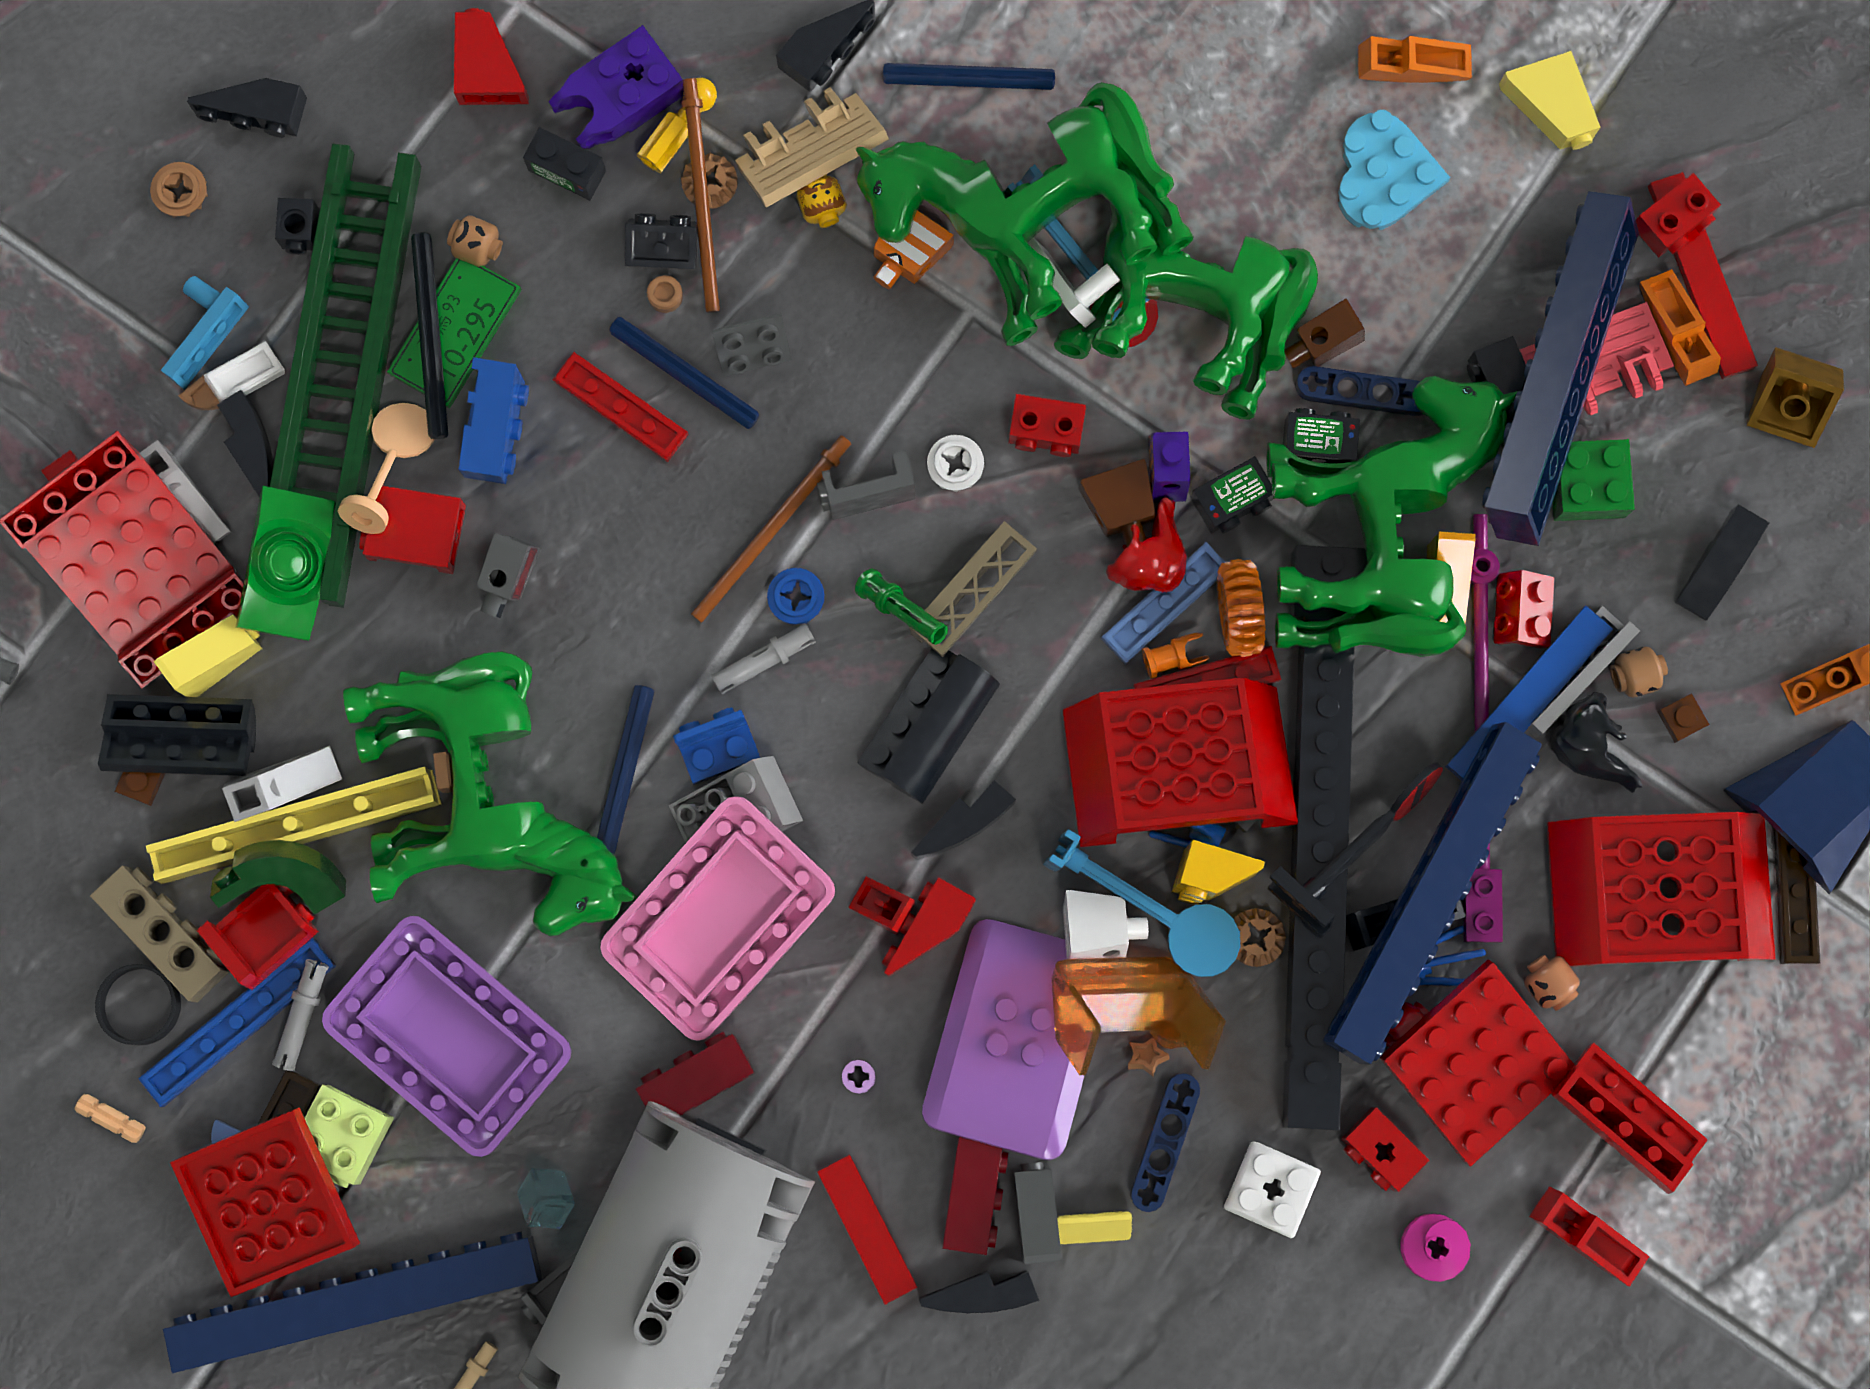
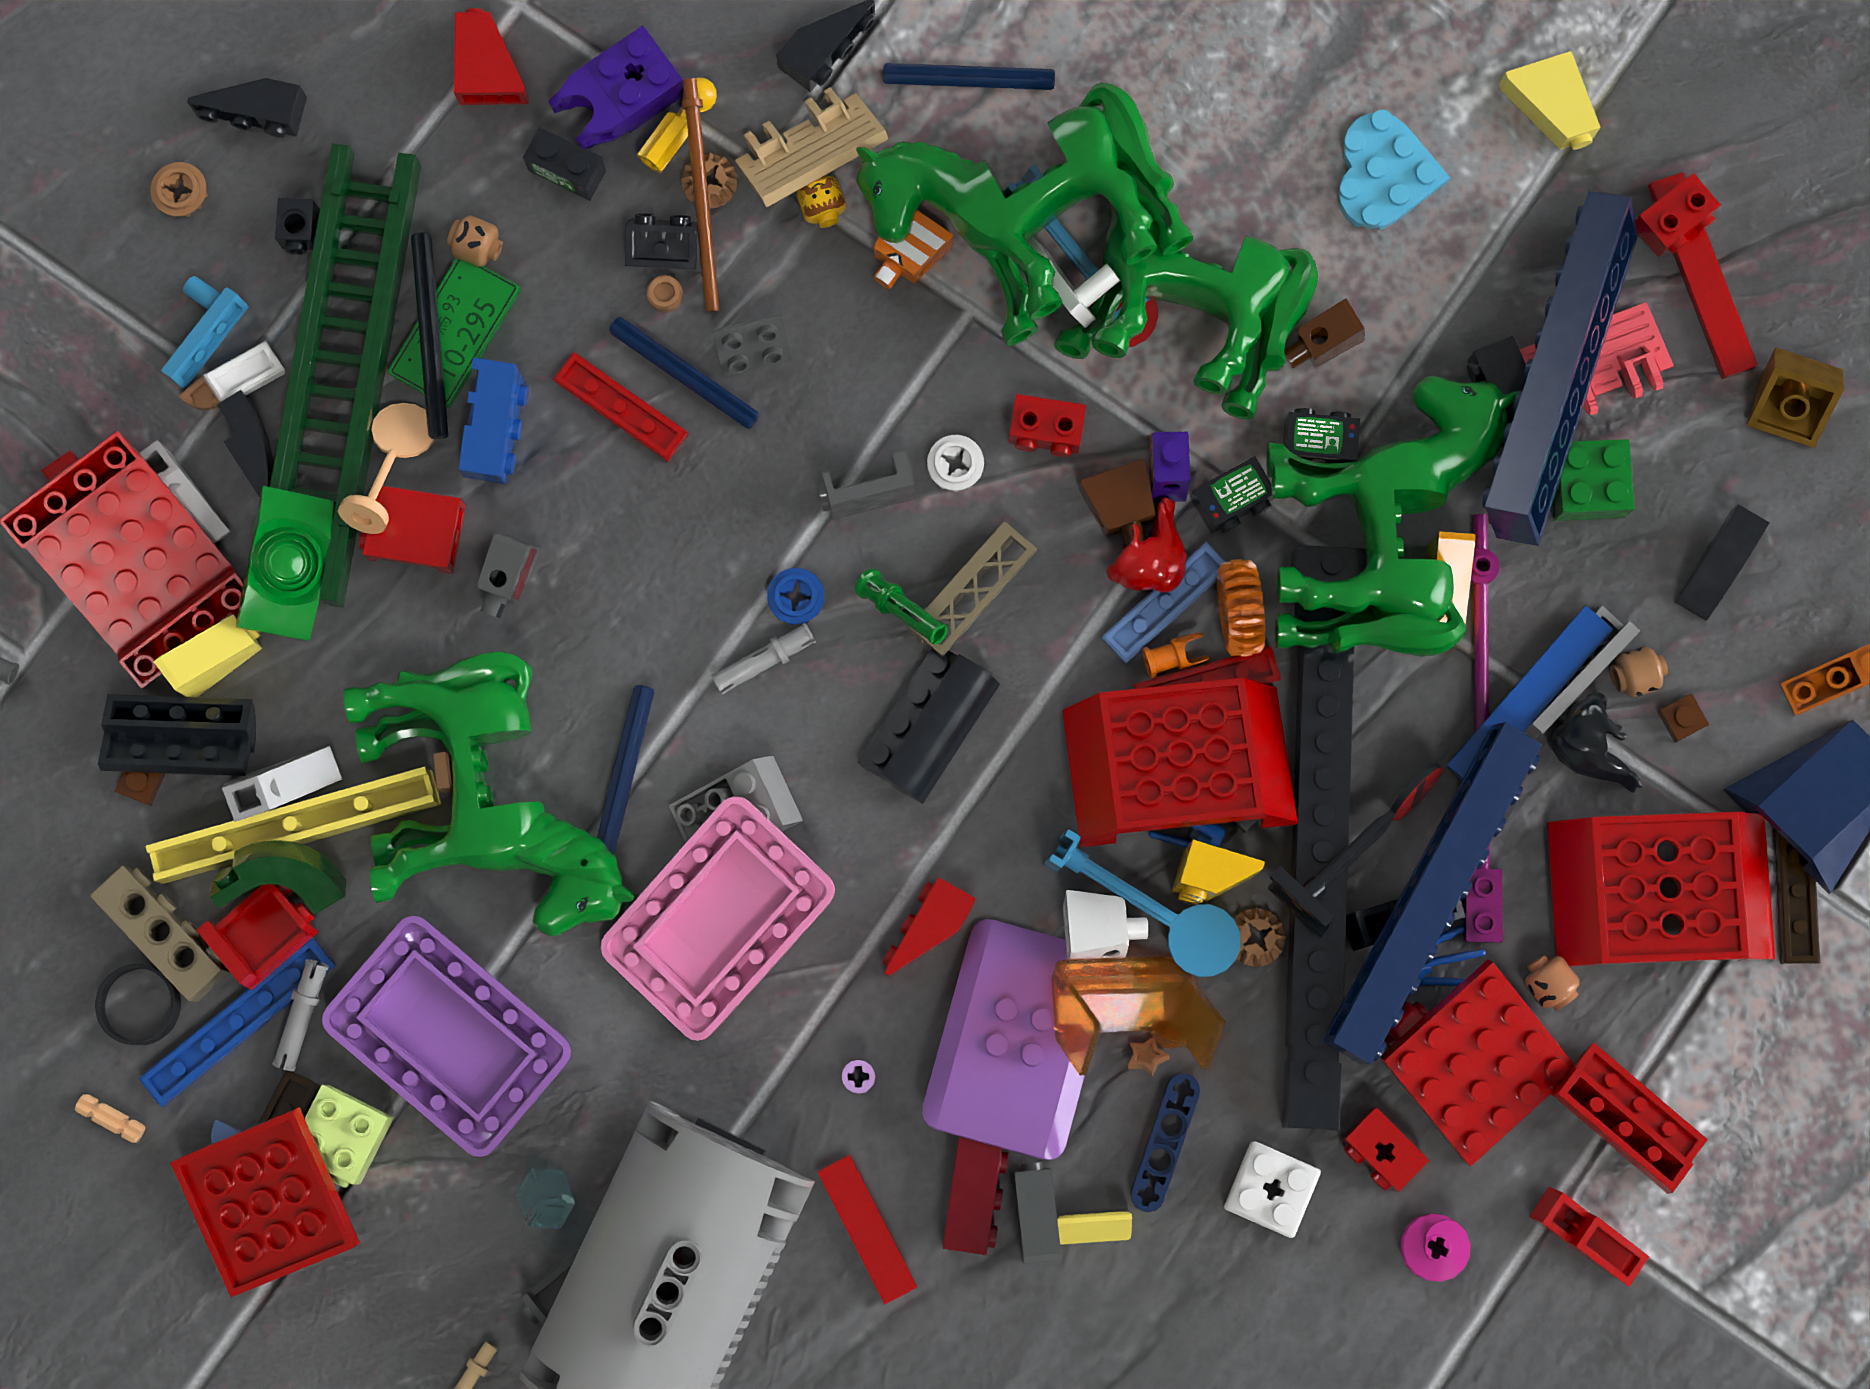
dark blue brick [163,1231,543,1373] -> none
dark red brick [636,1032,756,1117] -> none
blue bracket [673,708,760,785] -> none
dark orange bar [691,435,851,623] -> none
red slope [848,876,915,935] -> none
black slope [911,780,1016,860] -> none
black slope [919,1270,1039,1314] -> none
dark blue beam [1295,366,1424,416] -> none
orange slope [1358,36,1472,83] -> none
red bracket [1494,570,1554,649] -> none
orange slope [1639,269,1721,386] -> none

